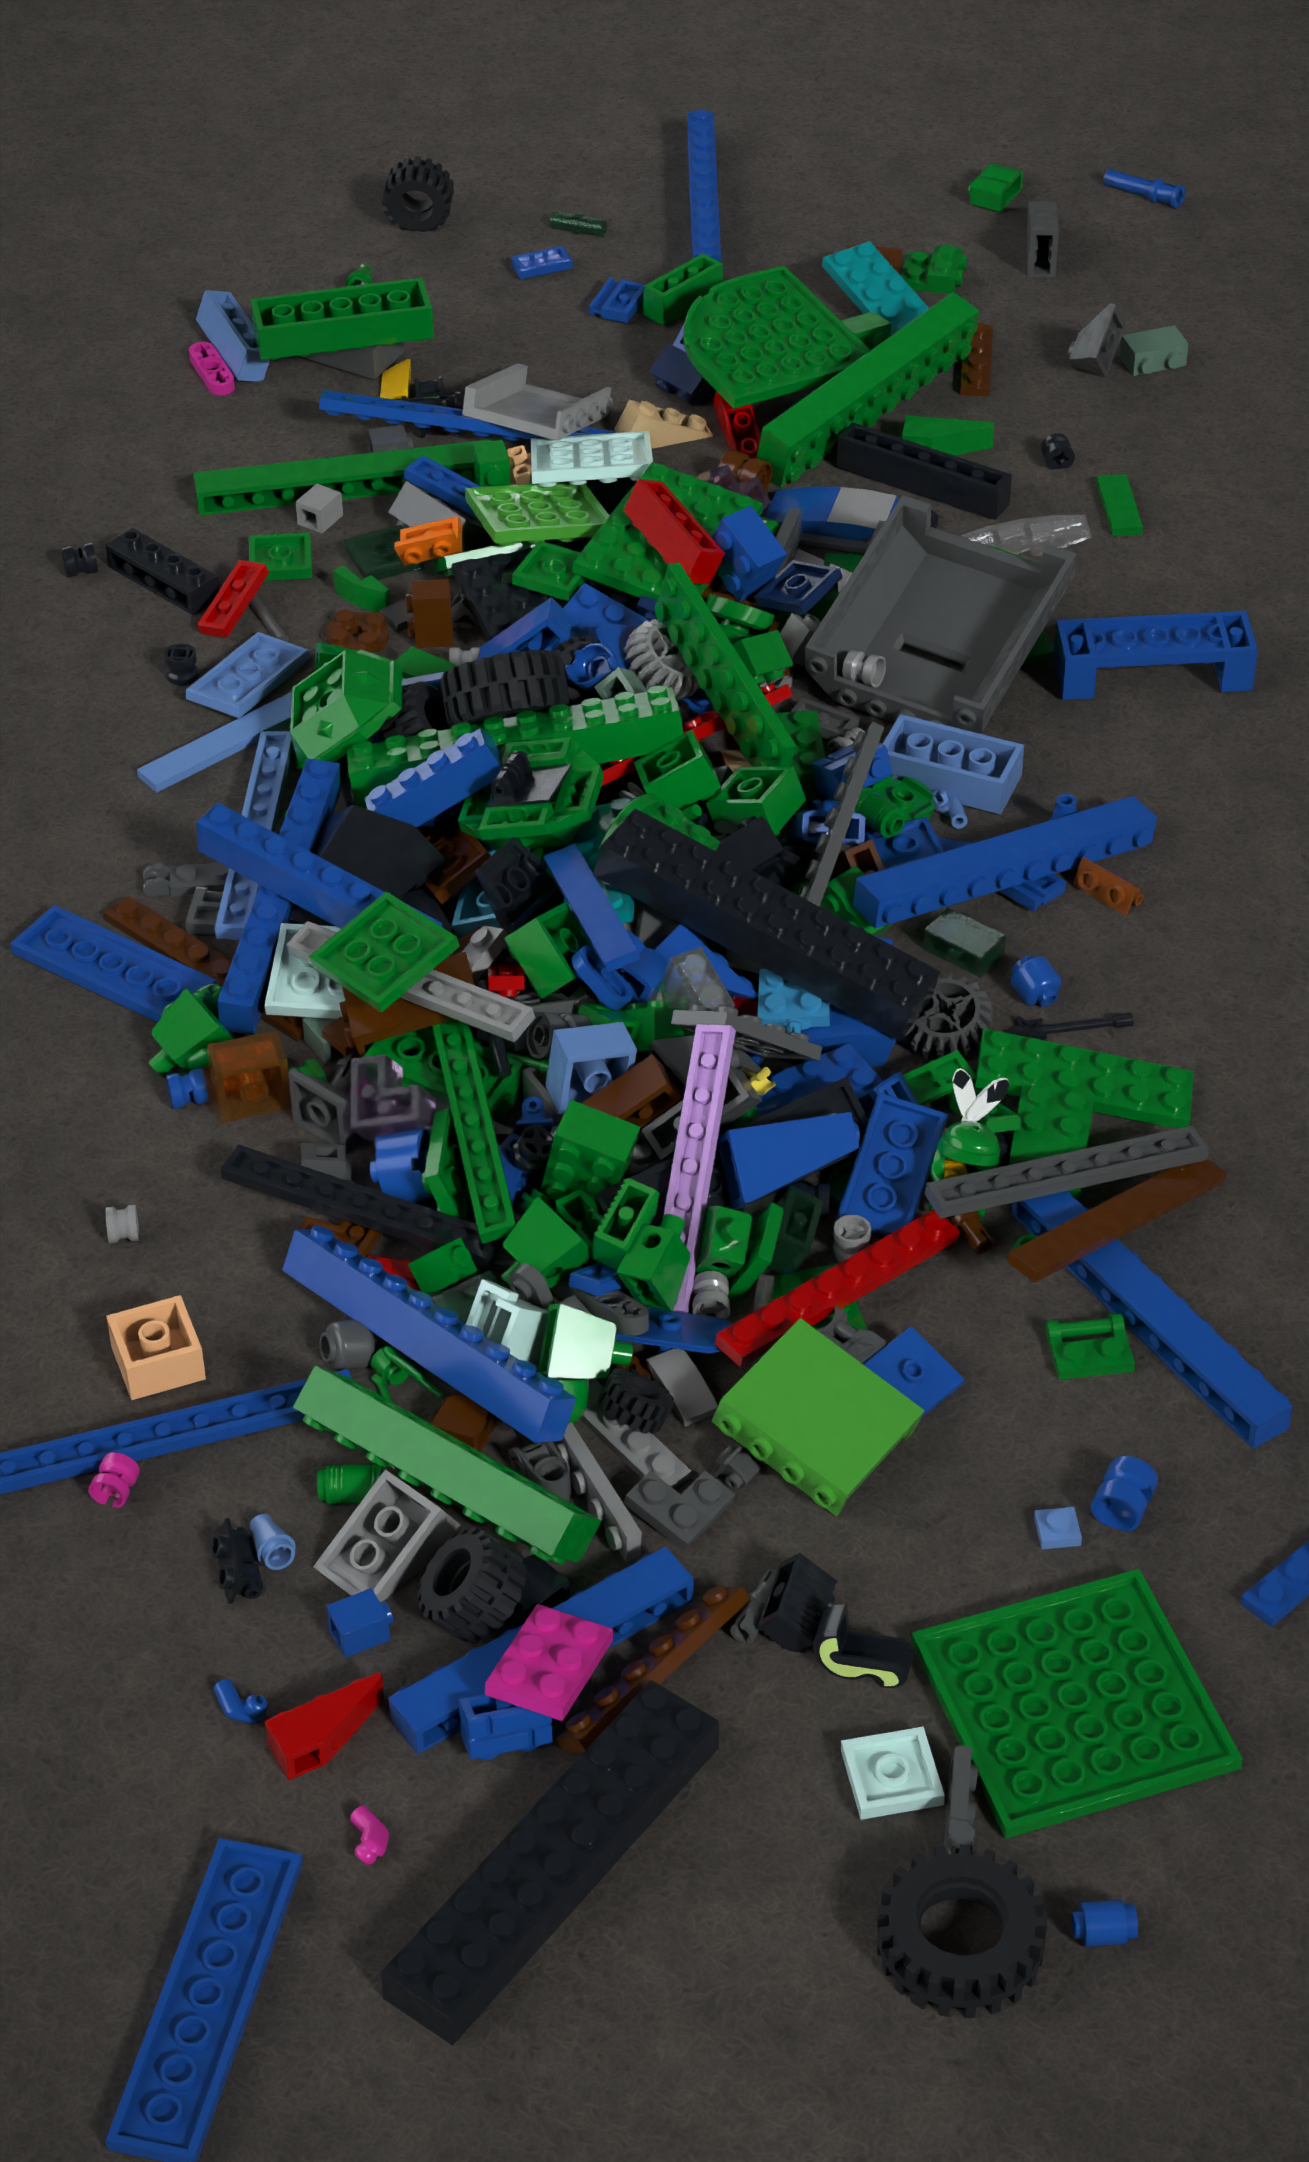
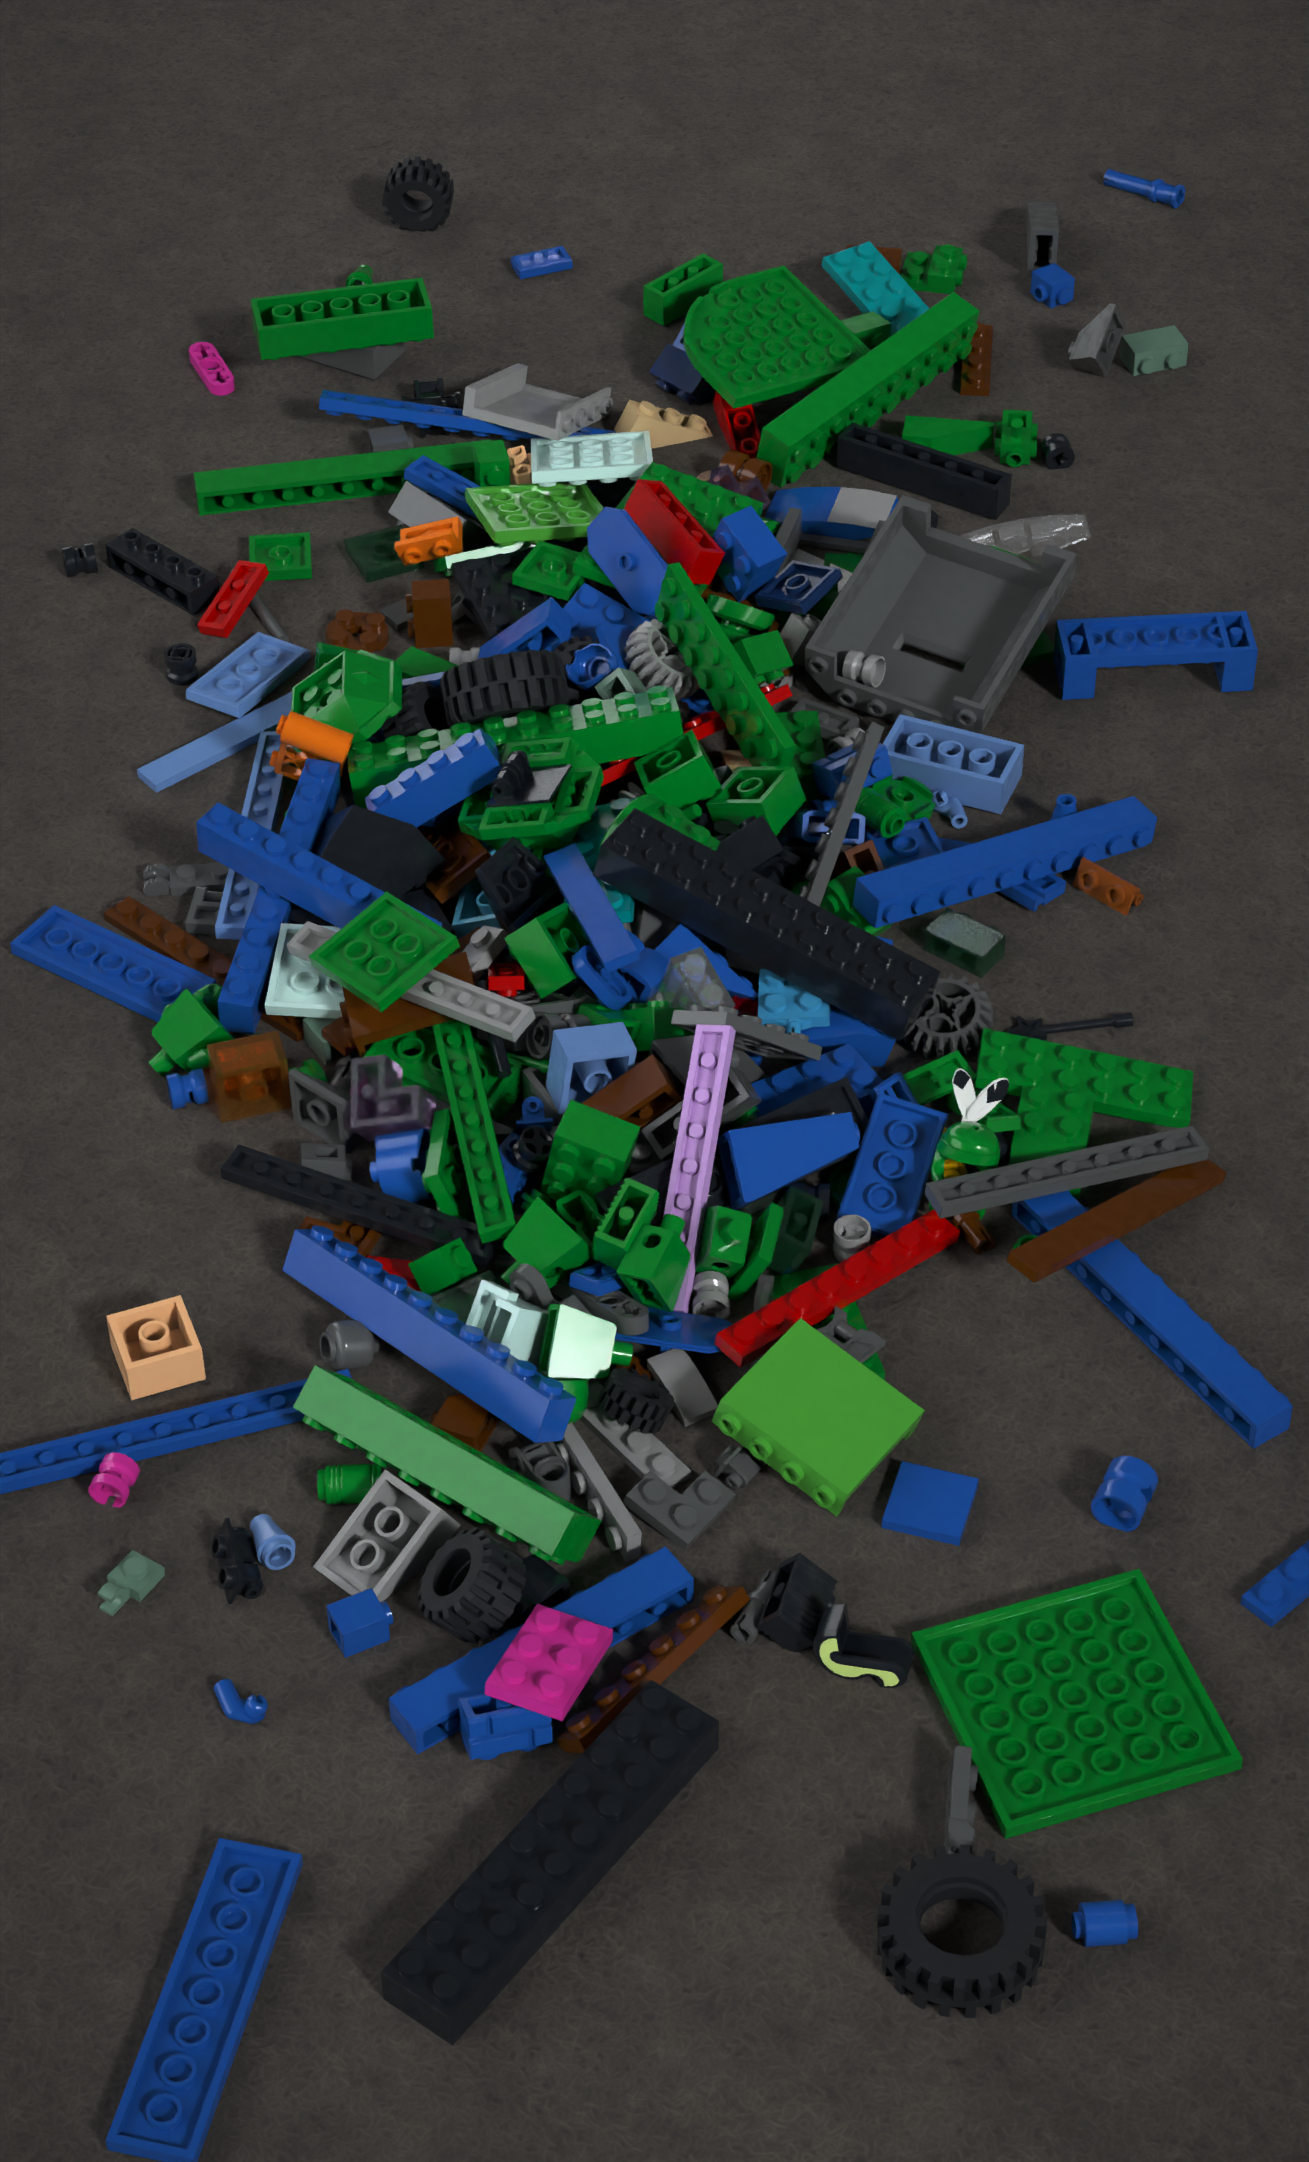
light grey wheel [105,1204,139,1244] -> none
medium blue brick [196,290,270,382] -> none
red slope [265,1672,384,1780] -> none
light grey brick [296,484,343,533] -> none
green slope [333,566,391,613] -> none
dark pink arm [350,1805,389,1865] -> none
green plant [371,1346,444,1402] -> none
yellow slope [380,359,411,400] -> none
clear green pin [550,211,607,237] -> none
blue plate [589,277,646,323] -> none
blue brick [687,110,721,262] -> none
light yellow hand [741,1067,776,1096] -> none
light aqua plate [841,1727,945,1820] -> none
blue plate [863,1326,965,1418] -> none
green brick [968,163,1023,212] -> none
blue head [1010,955,1062,1007] -> none
medium blue plate [1034,1507,1082,1549] -> none
green plate [1045,1313,1135,1380] -> none
green tile [1096,474,1143,536] -> none
none -> sand green plate [98,1550,165,1616]
none -> orange piece [269,711,354,782]
none -> blue shield [587,507,668,616]
none -> blue tile [882,1461,979,1546]
none -> green brick [994,409,1038,467]
none -> blue brick [1030,263,1075,309]

